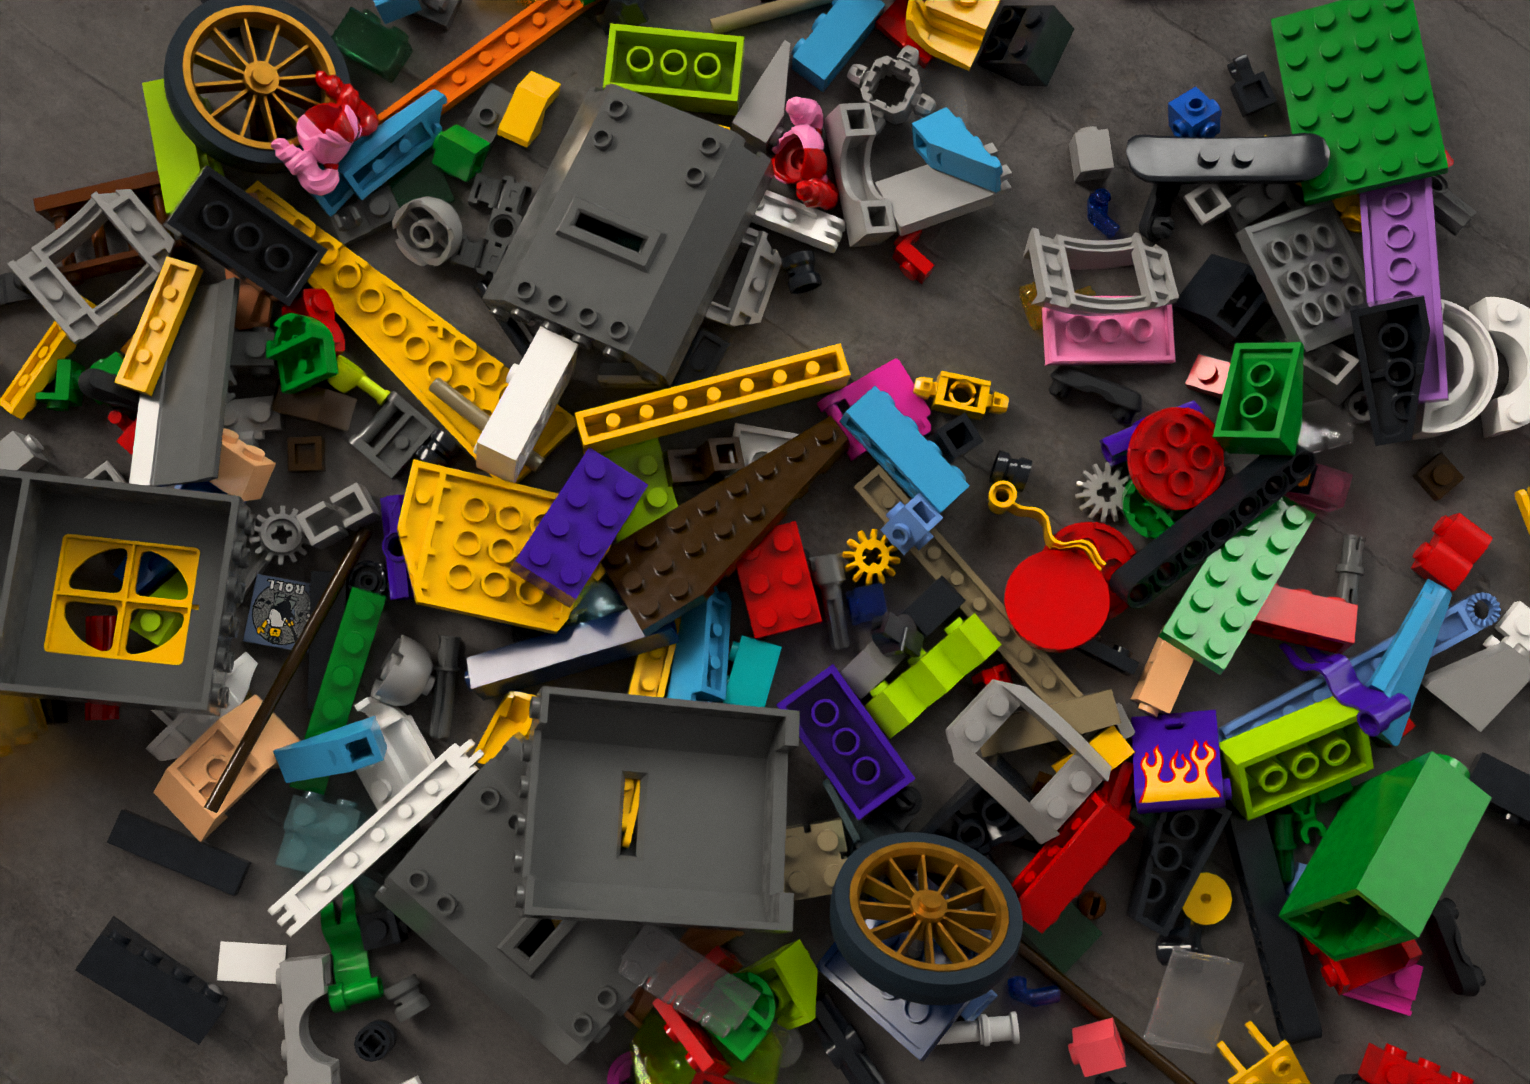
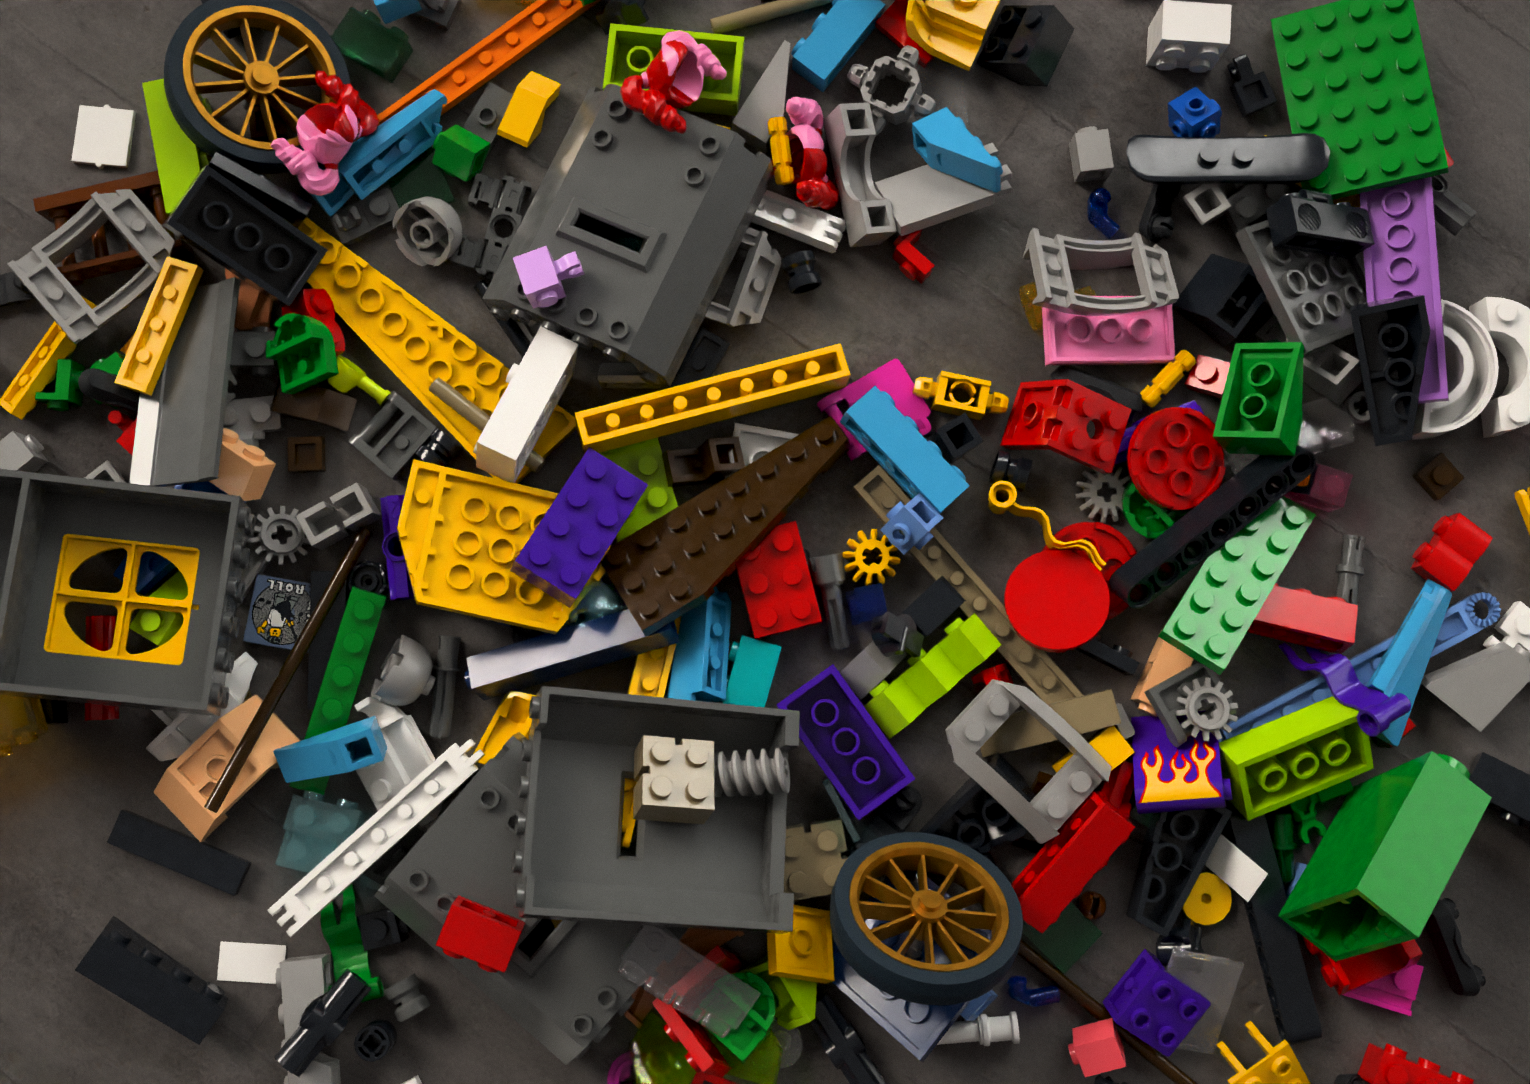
none -> white piece [71,105,136,169]
none -> black plate [208,152,312,229]
none -> black piece [275,968,372,1077]
none -> red brick [436,895,526,973]
none -> lavender brick [513,246,584,309]
none -> hair [620,30,727,134]
none -> piece [633,735,715,824]
none -> light grey piece [714,747,790,798]
none -> yellow tile [767,905,835,984]
none -> yellow axle [768,117,794,185]
none -> red bracket [1000,379,1131,474]
none -> dark purple bracket [1102,949,1211,1057]
none -> yellow axle [1140,349,1196,408]
none -> dark grey plate [1144,662,1236,747]
none -> white brick [1146,0,1232,73]
none -> light grey gear [1176,677,1238,741]
none -> white sticker [1205,834,1268,902]
none -> black piece [1266,189,1375,259]

